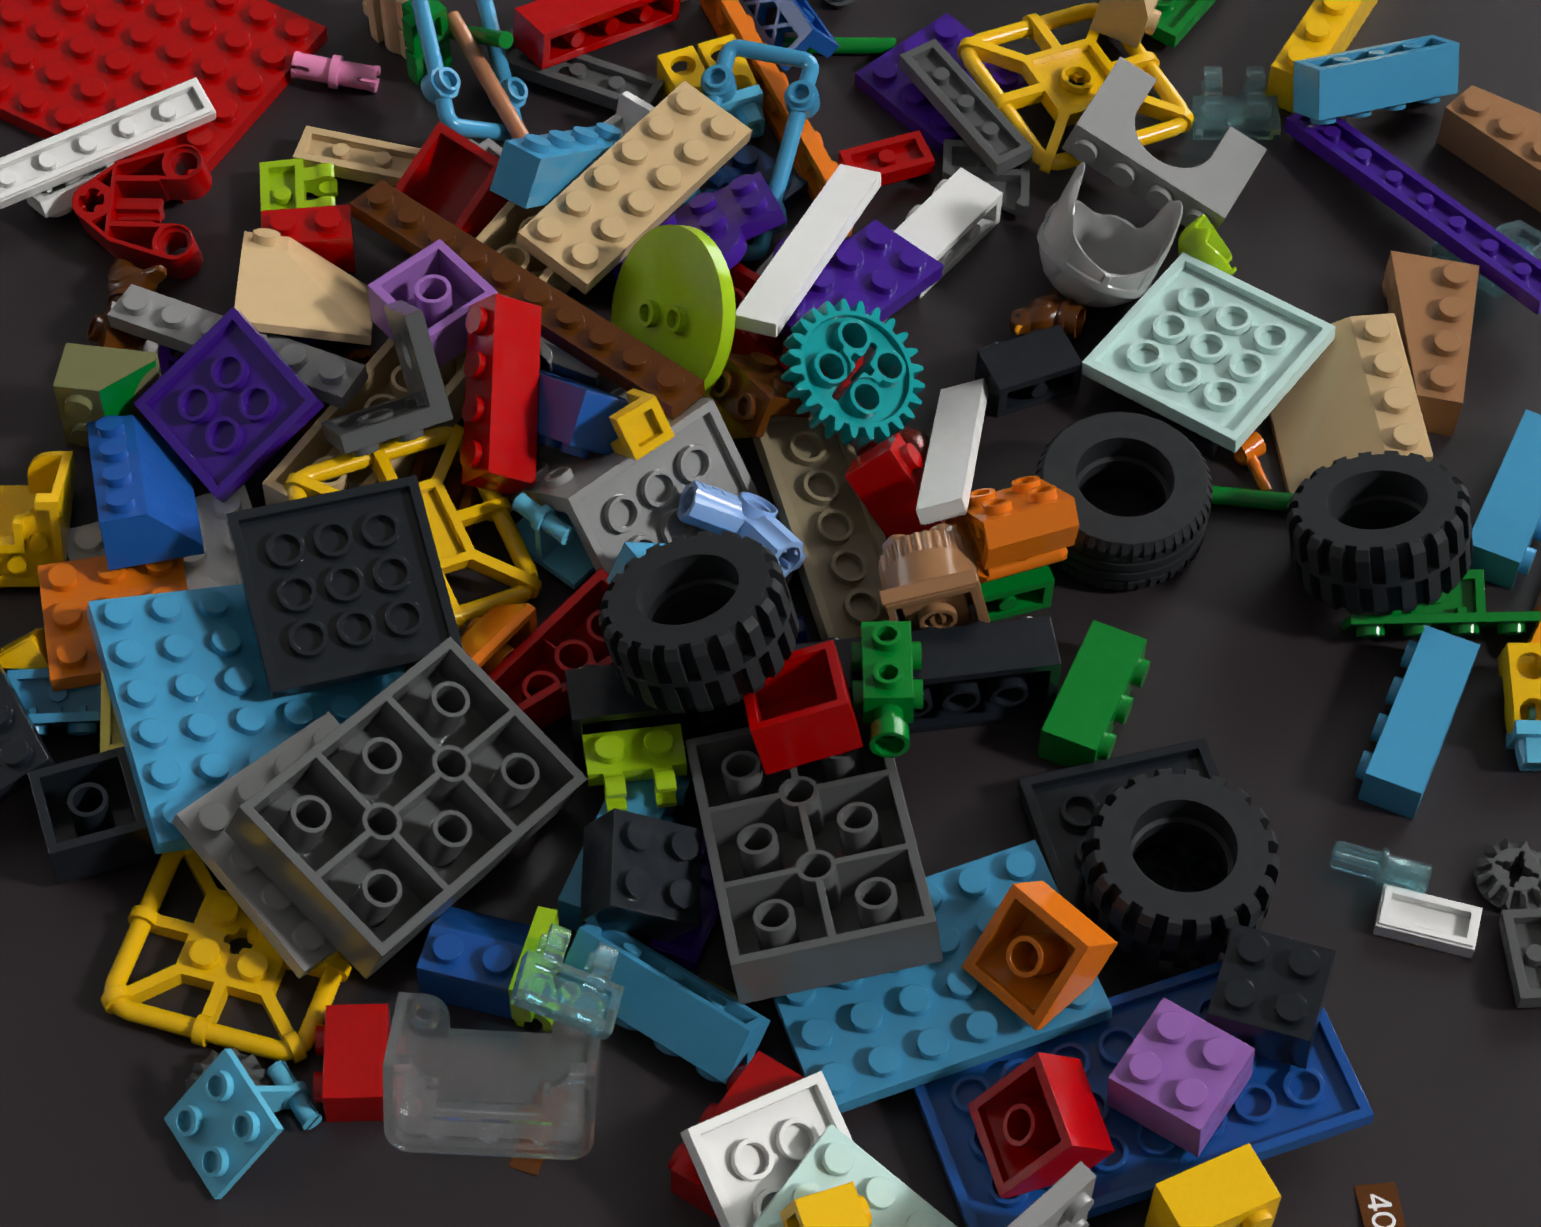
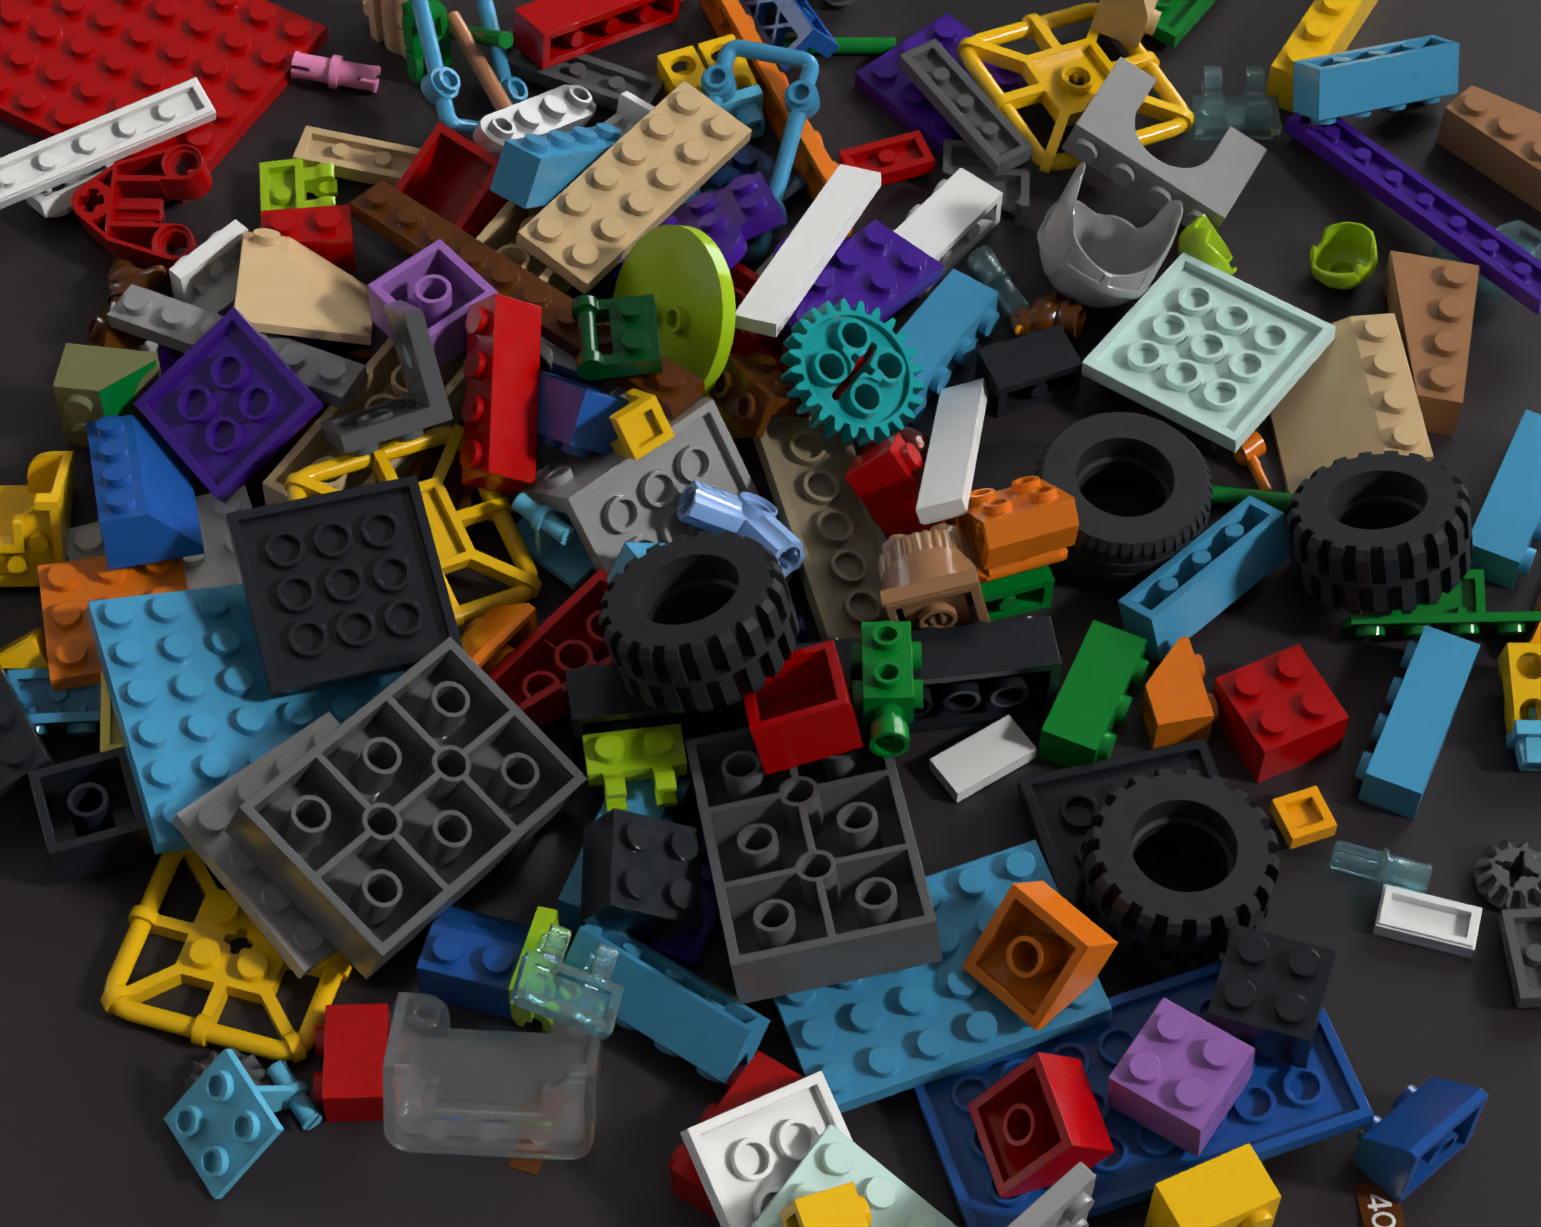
none -> white bracket [169,219,248,315]
none -> light grey plate [473,85,596,159]
none -> dark green plate [571,294,663,380]
none -> dark azure brick [856,268,1000,428]
none -> white tile [929,715,1037,803]
none -> clear light blue axle [966,246,1029,319]
none -> dark azure brick [1118,495,1291,661]
none -> orange slope [1140,636,1218,749]
none -> red piece [1212,644,1349,784]
none -> light orange plate [1269,786,1338,849]
none -> lime hair [1310,221,1378,290]
none -> blue slope [1353,1076,1489,1203]

